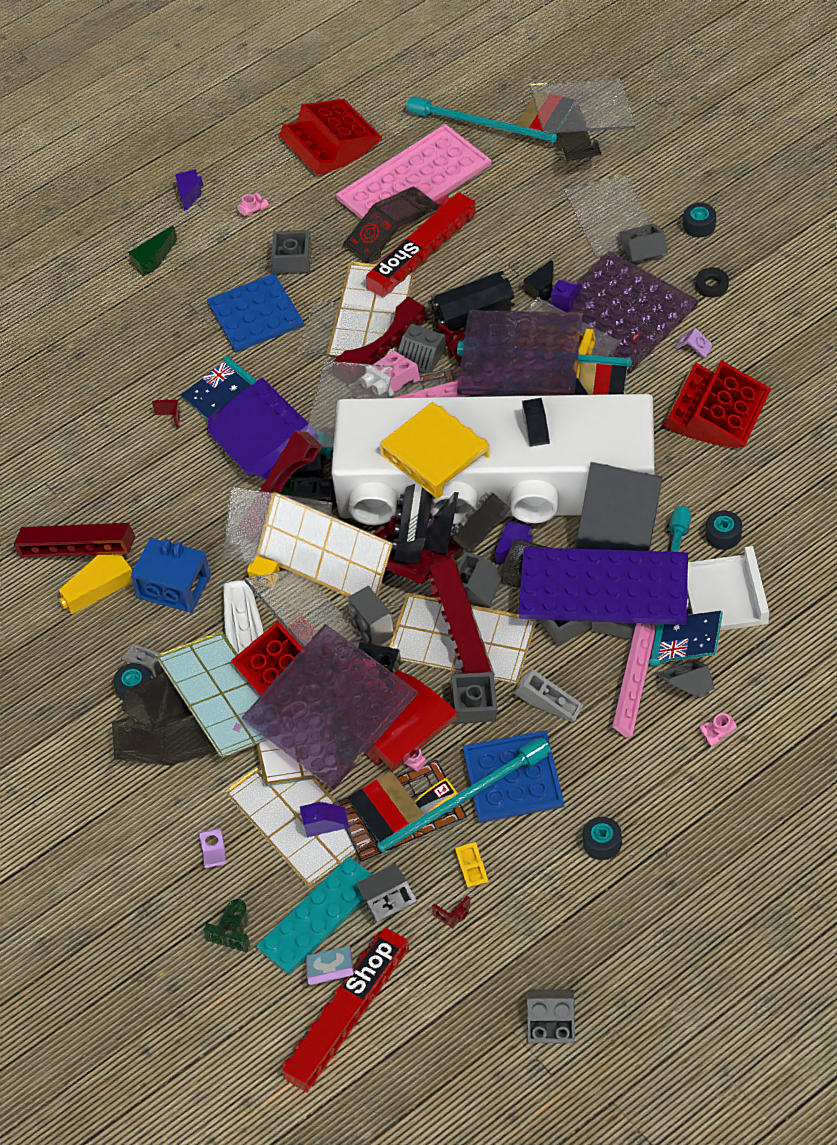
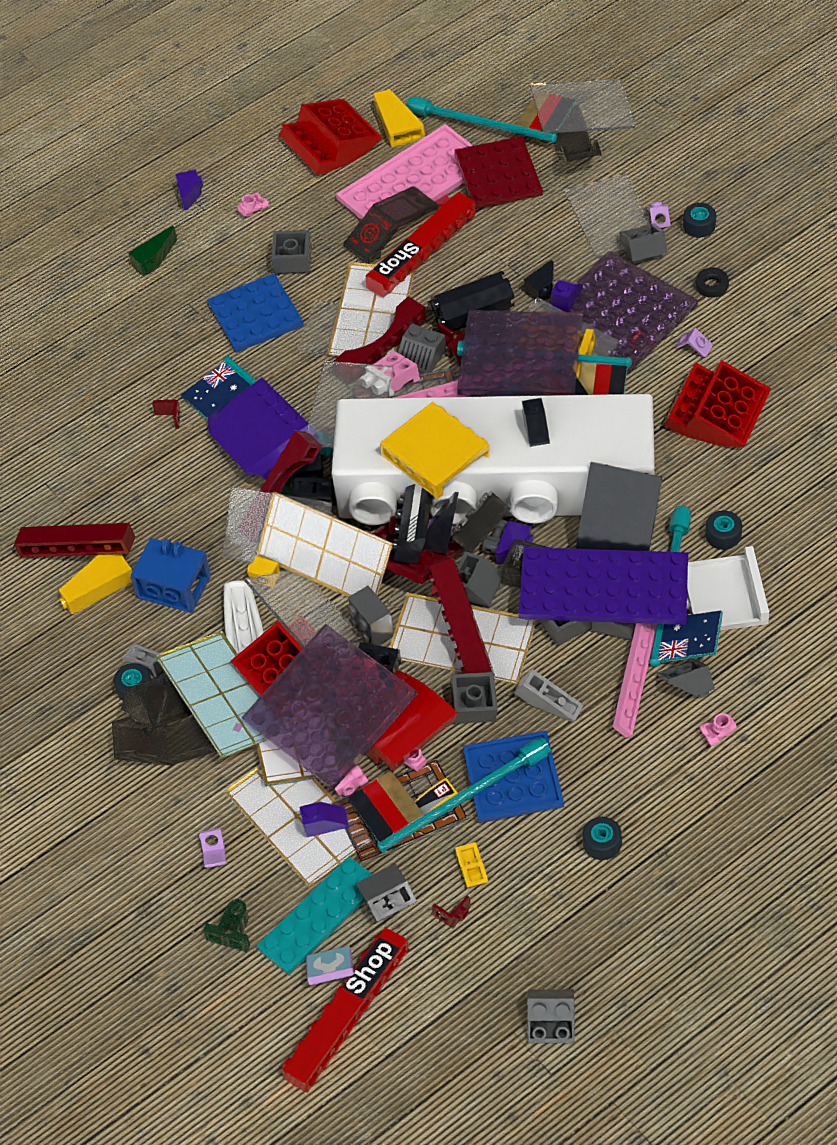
none -> bright pink plate [332,765,369,797]
none -> yellow slope [373,89,425,147]
none -> dark red plate [454,136,543,209]
none -> dark grey leg [482,519,507,554]
none -> lavender bracket [646,201,670,228]

